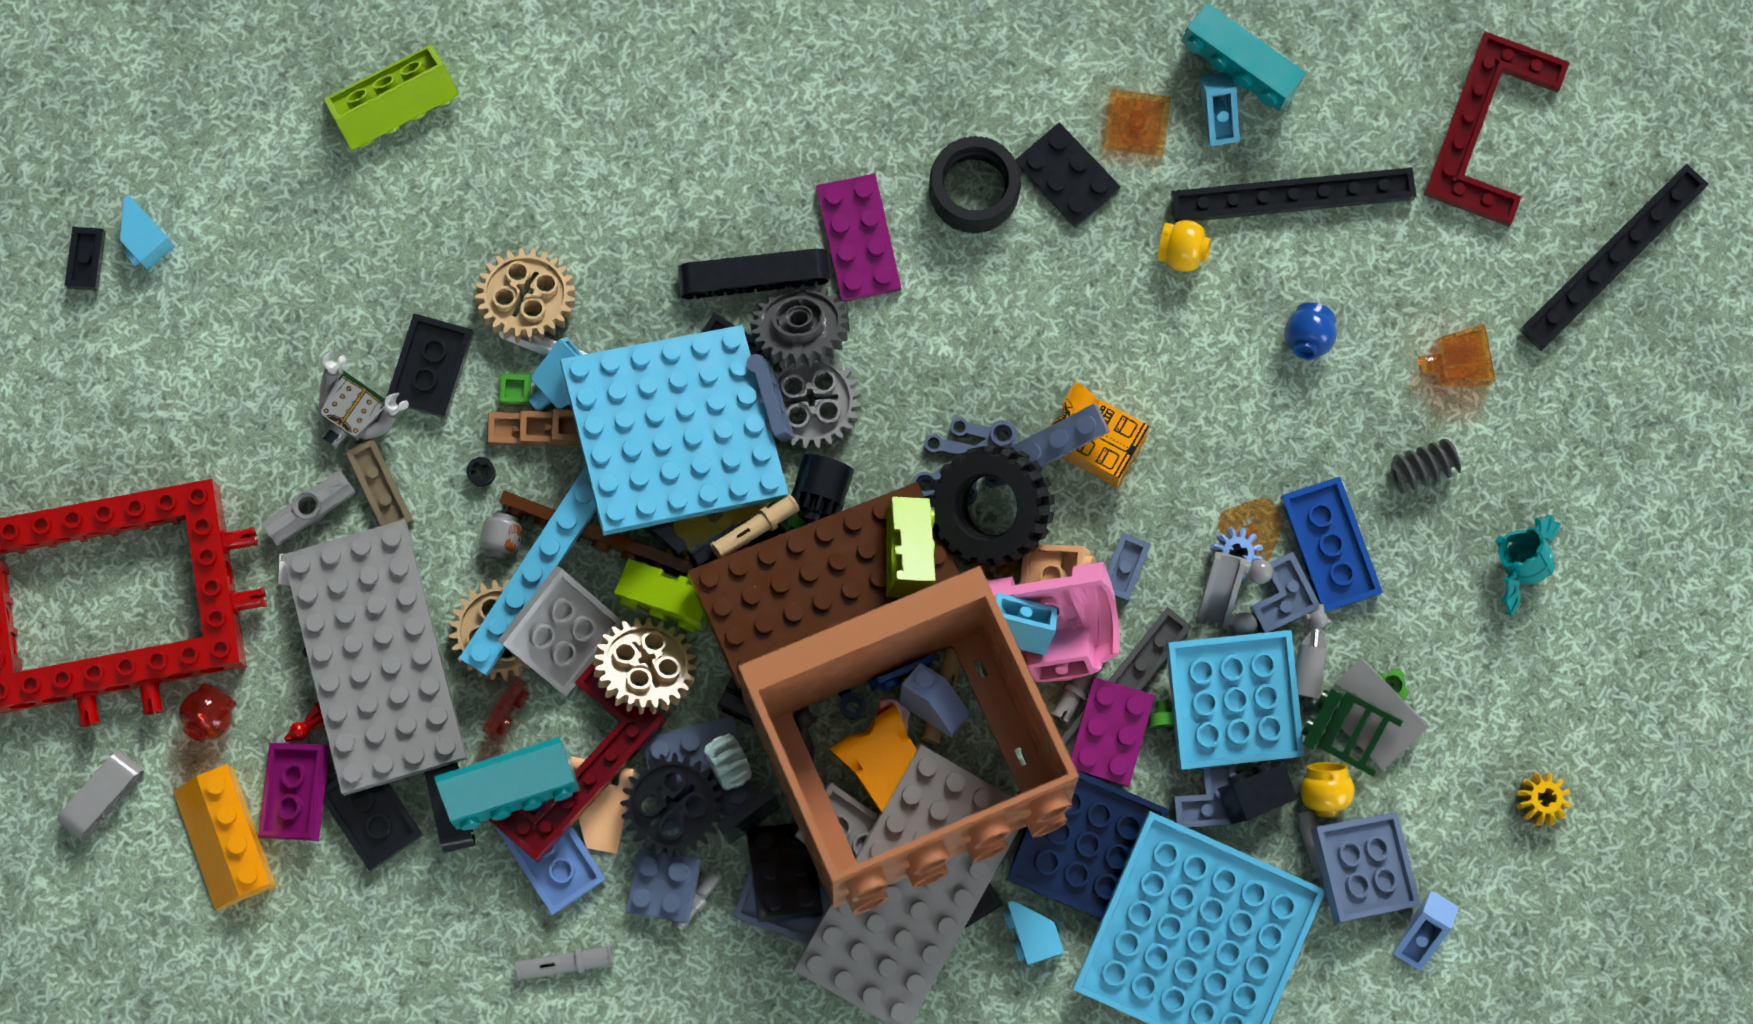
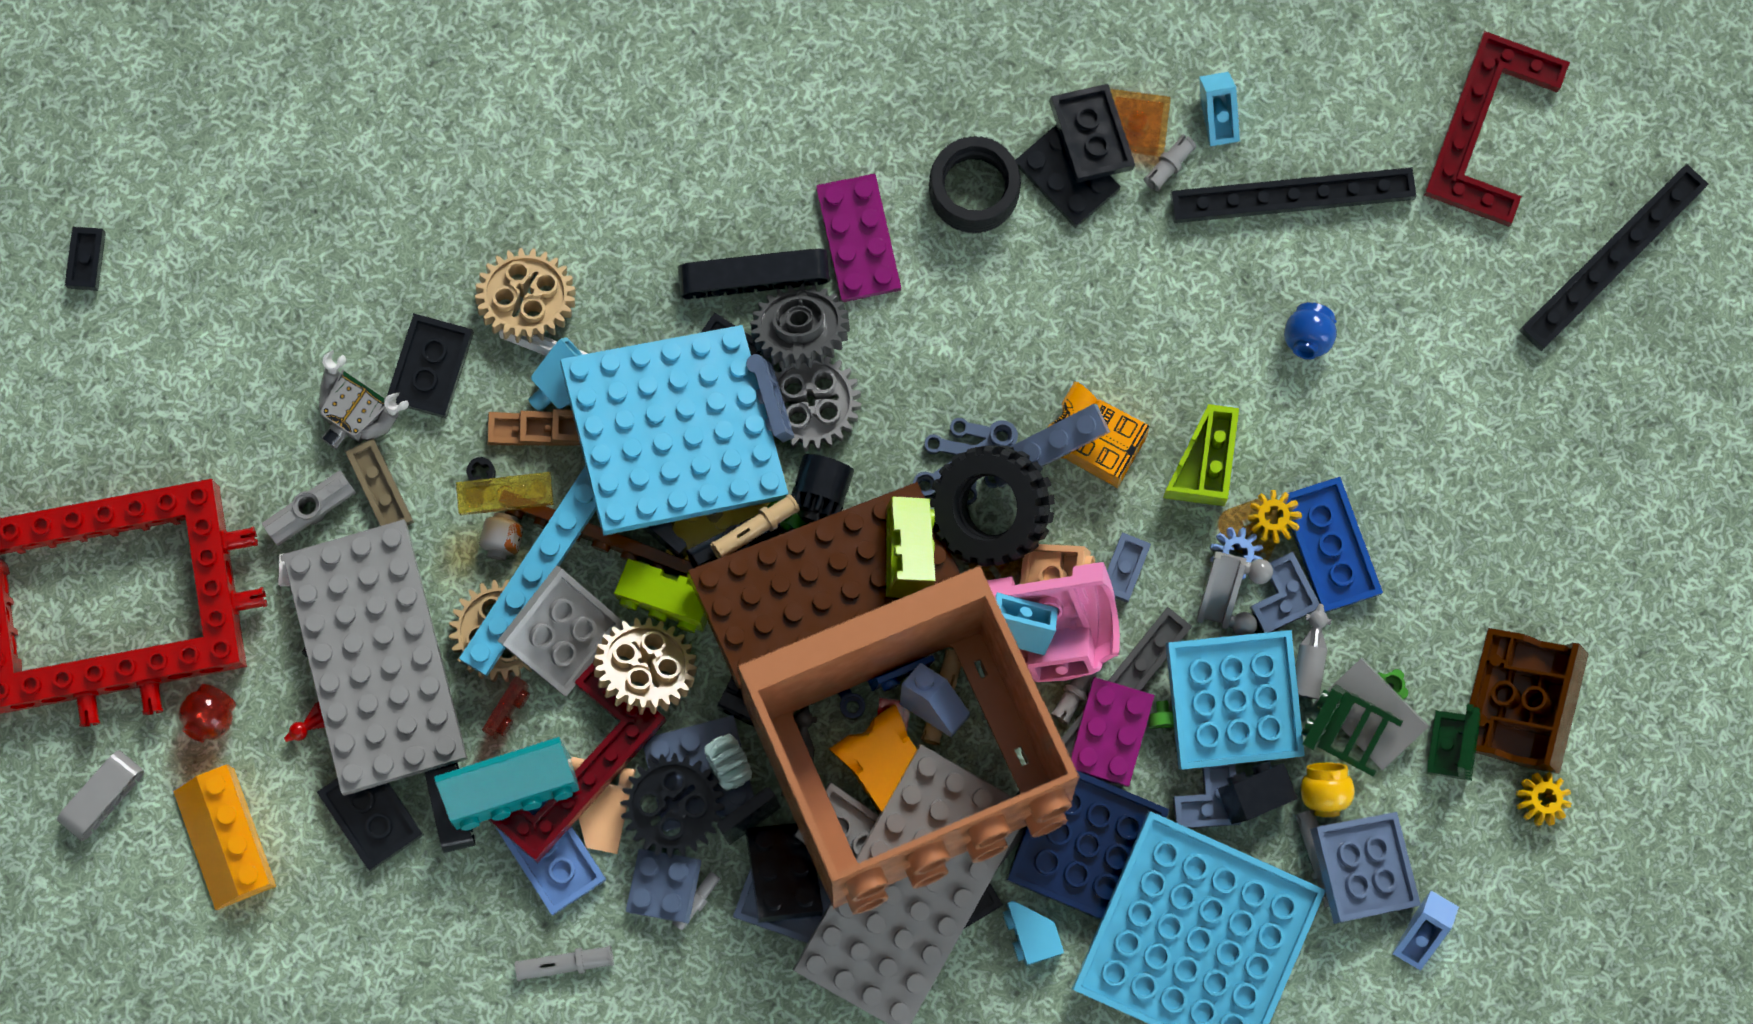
medium azure slope [120,194,174,270] -> none
magenta tile [258,743,330,841] -> none
lime slope [324,44,460,150] -> none
bright green tile [498,373,532,407] -> none
yellow piece [1158,220,1211,272] -> none
teal slope [1181,2,1306,111] -> none
dark grey piece [1391,438,1461,494] -> none
clear orange torso [1418,324,1496,388] -> none
teal helmet [1495,514,1561,616] -> none
none -> clear yellow plate [456,472,554,516]
none -> black plate [1049,84,1135,183]
none -> light grey pin [1144,134,1196,191]
none -> lime wedge [1163,404,1239,507]
none -> yellow gear [1248,490,1302,544]
none -> dark green plate [1427,704,1481,781]
none -> reddish brown piece [1469,628,1589,774]

